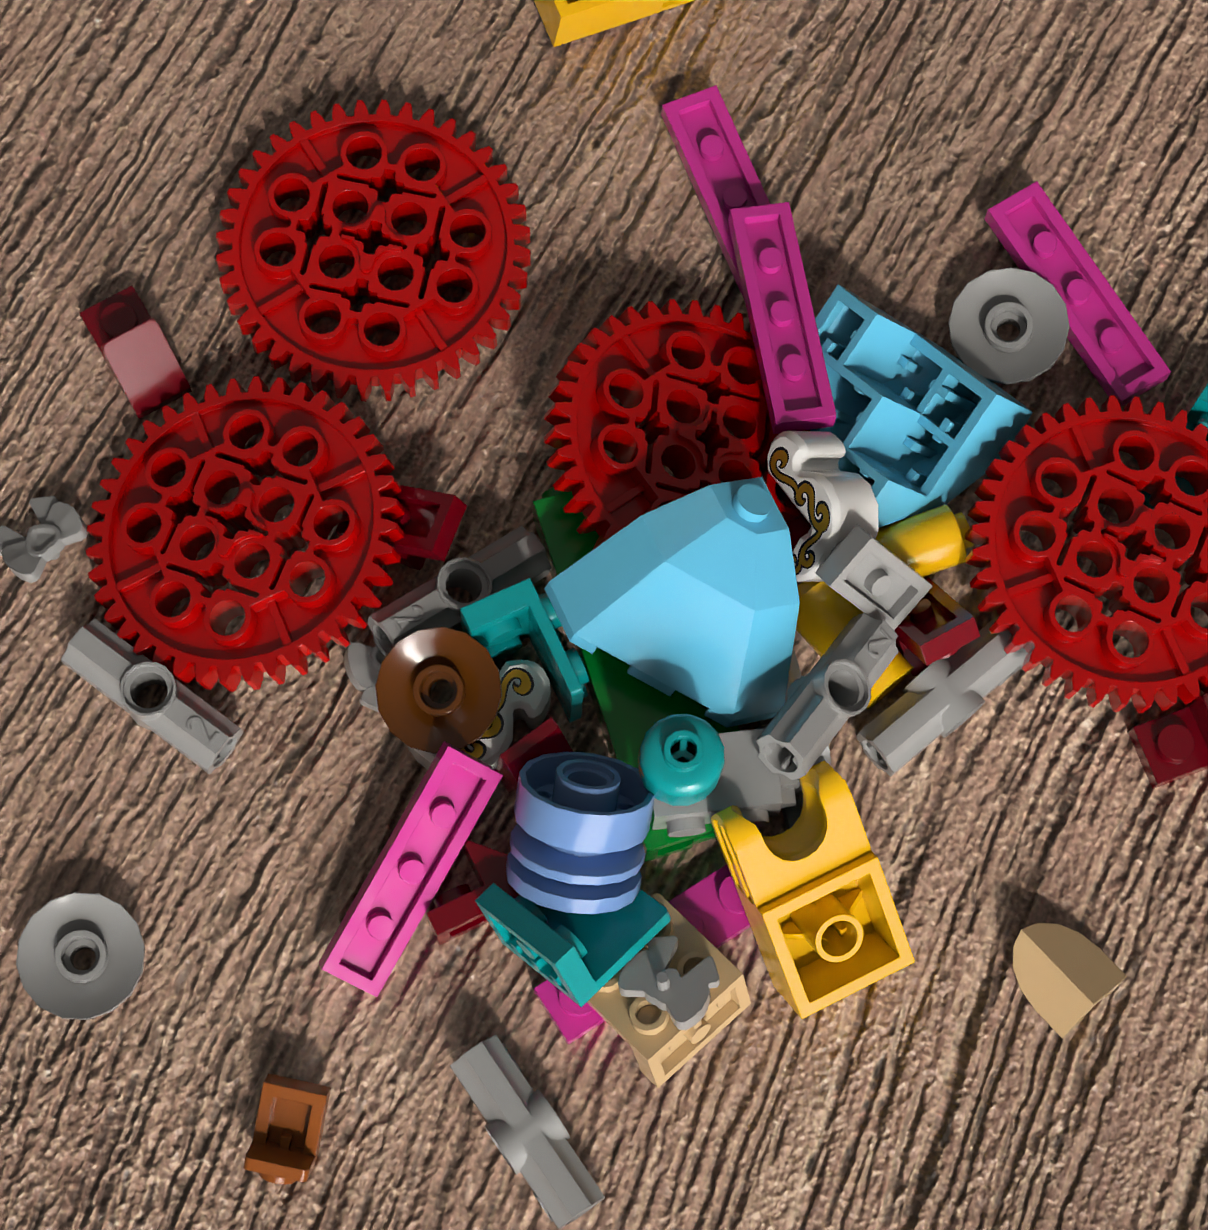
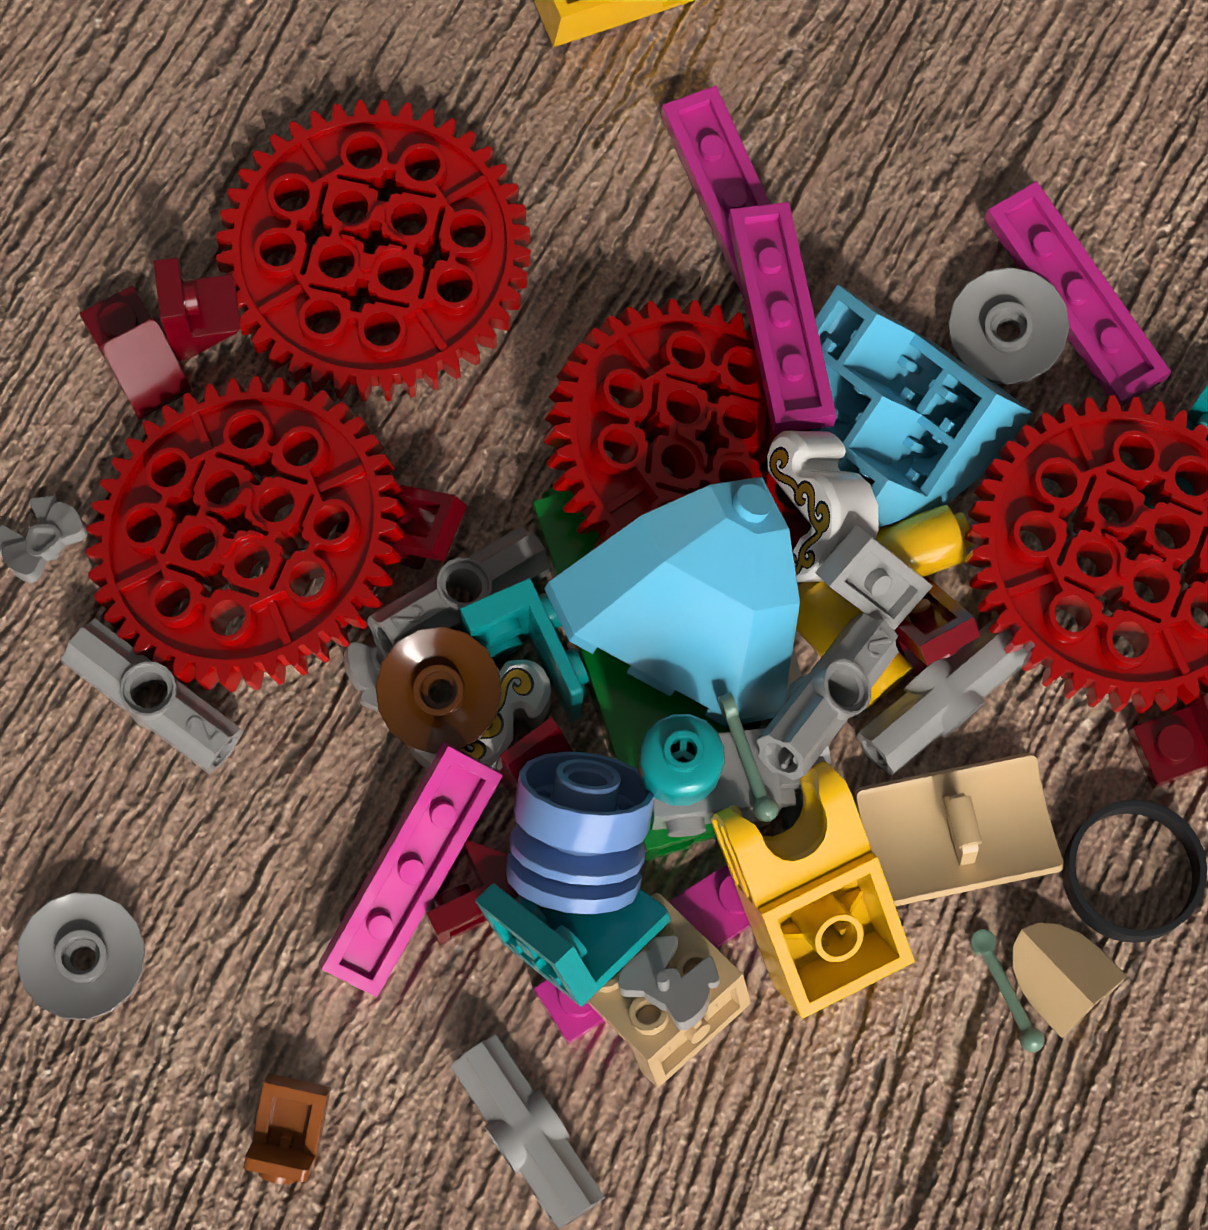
none -> dark red slope [153,257,240,361]
none -> sand green hinge [718,692,779,822]
none -> tan shield [855,753,1063,906]
none -> sand green hinge [970,929,1045,1052]
none -> black tyre [1062,800,1207,943]

